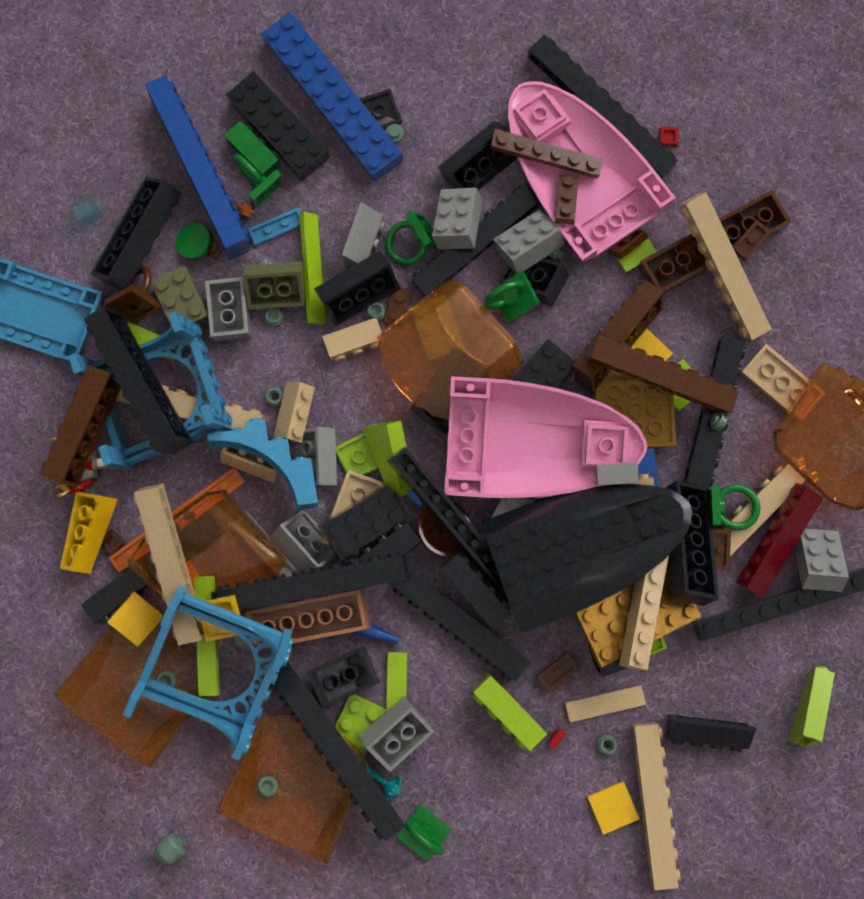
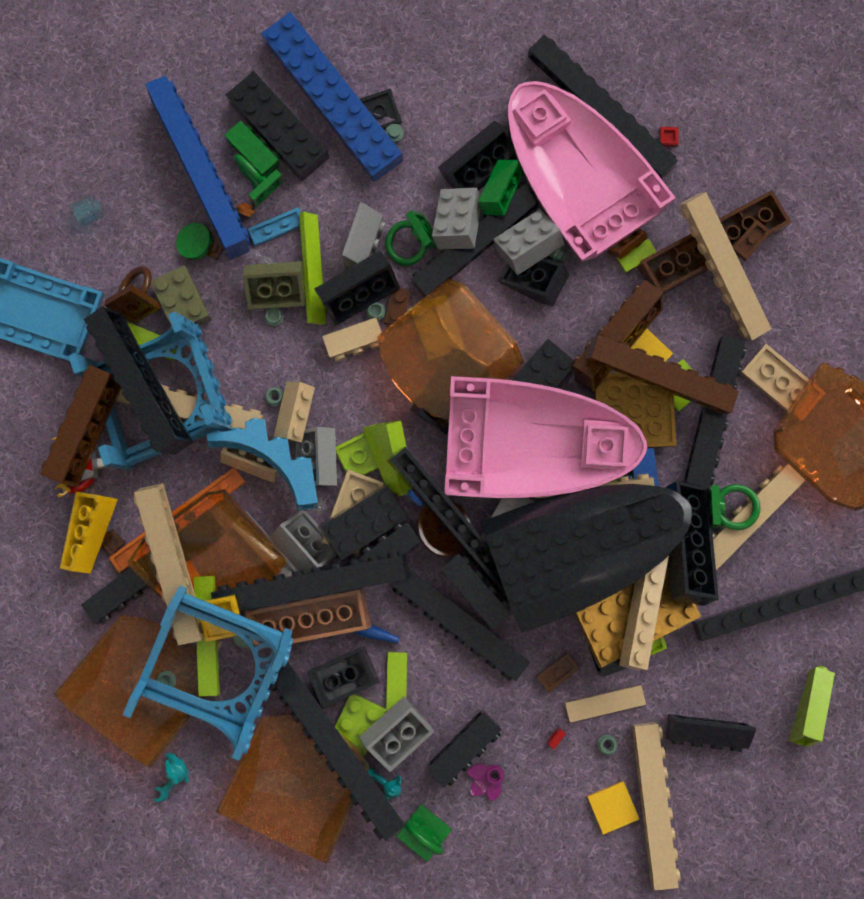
black brick [91,177,181,290] -> none
yellow tile [107,591,164,647] -> none
sand green head [155,833,186,865] -> none
light grey brick [205,277,252,342] -> none
sand green plate [258,776,278,797] -> none
lime brick [472,673,547,751] -> none
green tile [484,271,541,324] -> none
reddish brown plate [490,129,603,179] -> none
reddish brown plate [555,175,578,225] -> none
light grey tile [596,462,639,486] -> none
sand green plate [710,411,728,430] -> none
reddish brown plate [712,529,731,570] -> none
dark red brick [736,483,823,598] -> none
light grey brick [794,529,849,592] -> none
none -> teal piece [154,753,189,802]
none -> black brick [427,709,501,788]
none -> magenta plate [467,764,504,801]
none -> green brick [478,160,524,215]

